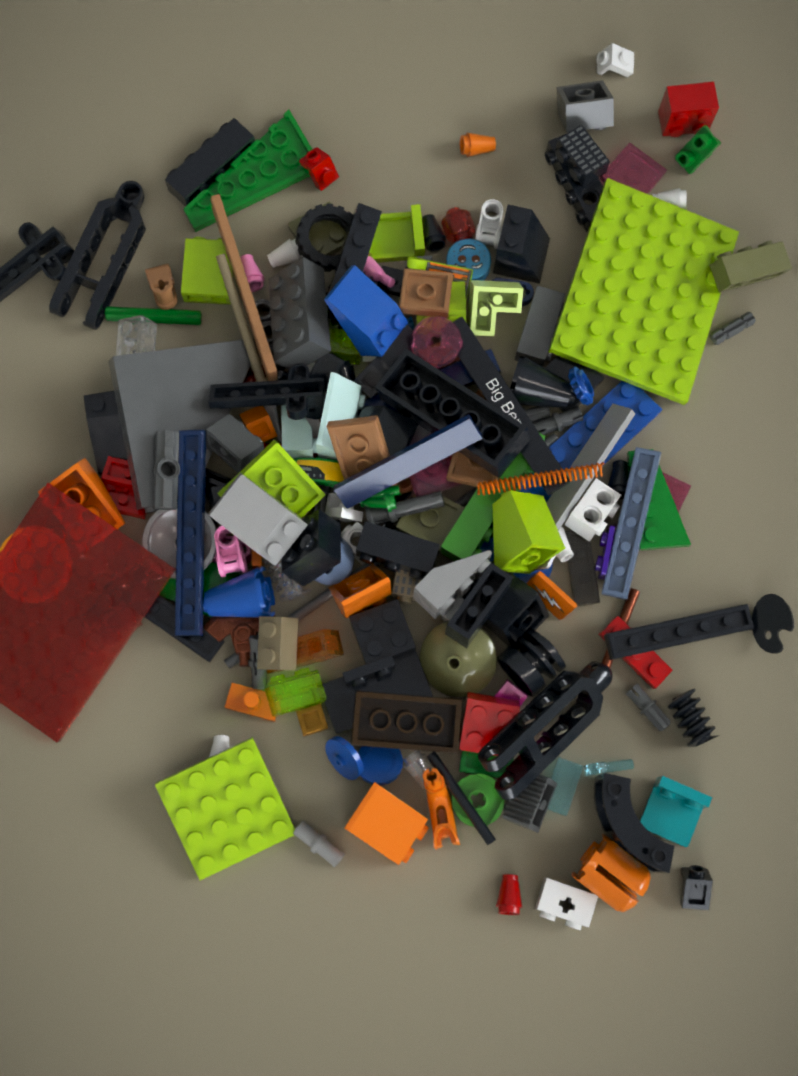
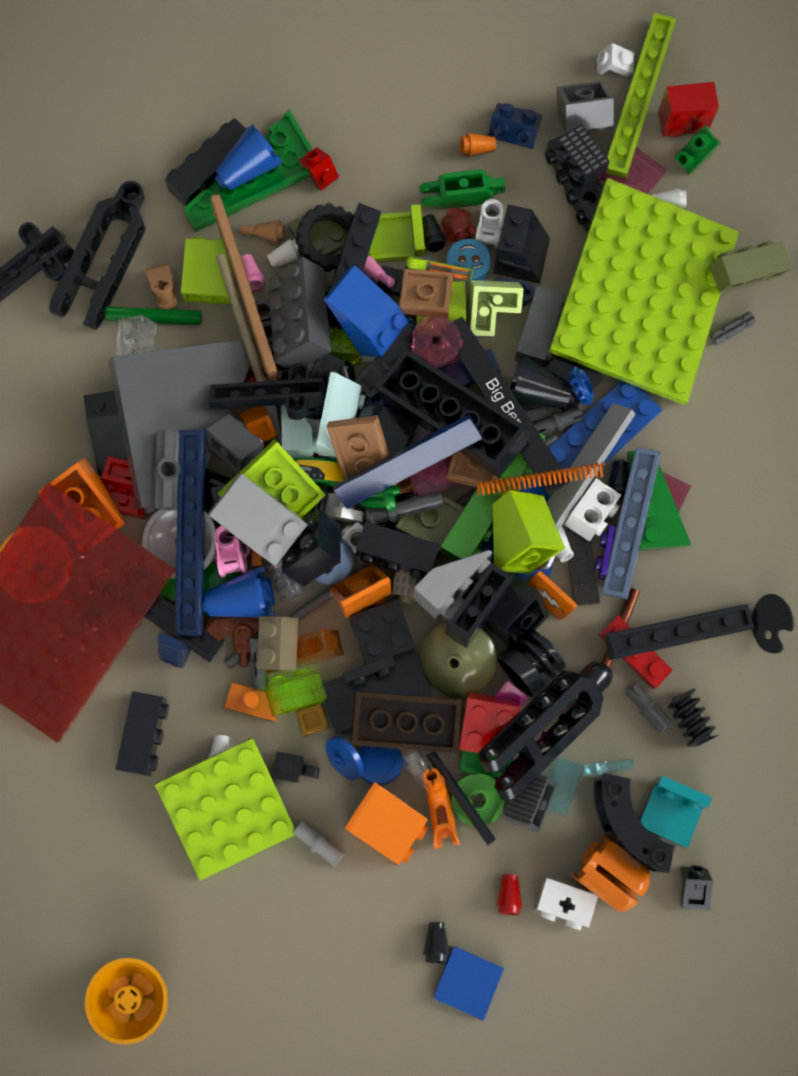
none -> light orange piece [85,958,168,1044]
none -> black brick [115,691,169,777]
none -> dark blue slope [157,633,191,668]
none -> blue cone [215,124,283,190]
none -> medium nougat cone [240,219,286,244]
none -> black plate [272,752,320,783]
none -> green hinge [419,169,506,209]
none -> black cone [423,922,450,963]
none -> blue tile [433,946,504,1021]
none -> dark blue bracket [488,103,543,149]
none -> lime plate [606,13,676,179]

